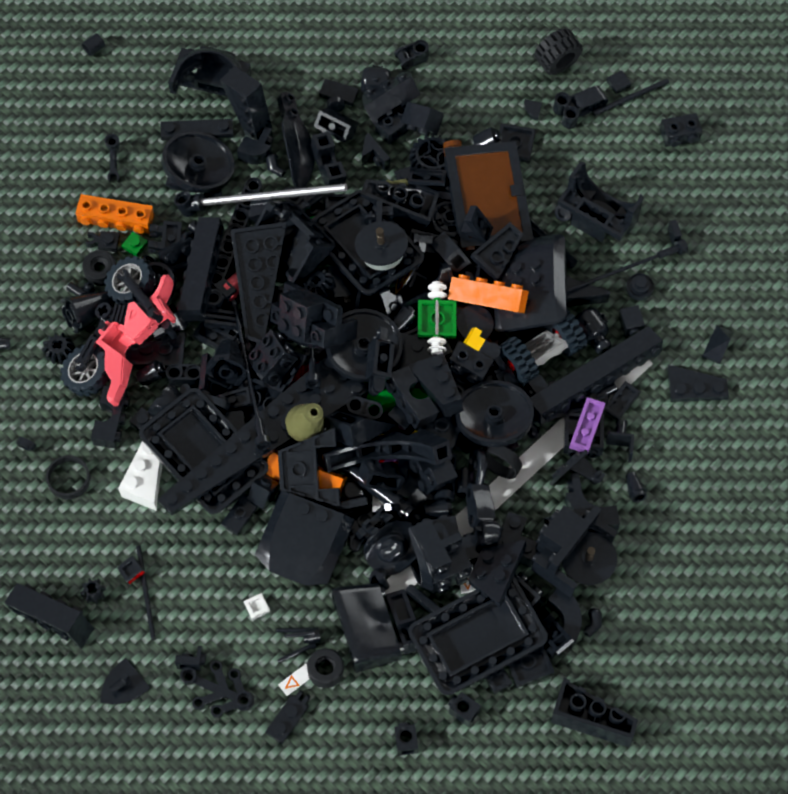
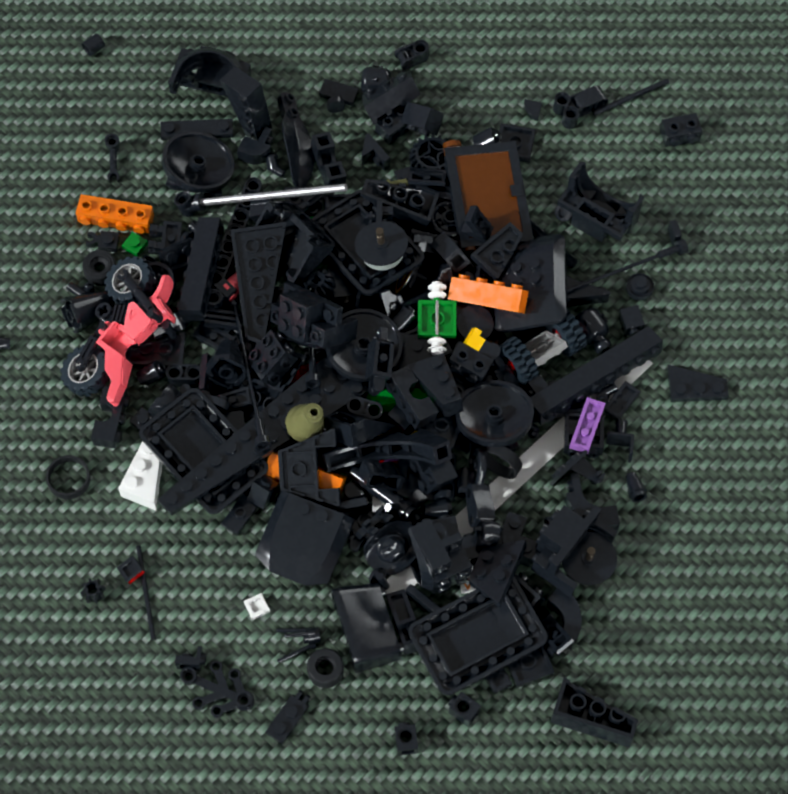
black wedge [4,583,94,649] -> none
black tile [16,436,37,452] -> none
black gear [42,332,75,365] -> none
black shield [101,658,150,705] -> none
white sticker [278,664,309,696] -> none
black brick [313,107,358,142] -> none
black tyre [534,28,583,75] -> none
black arm [583,608,602,638] -> none
black tile [606,70,632,94] -> none
black slope [702,325,734,364] -> none

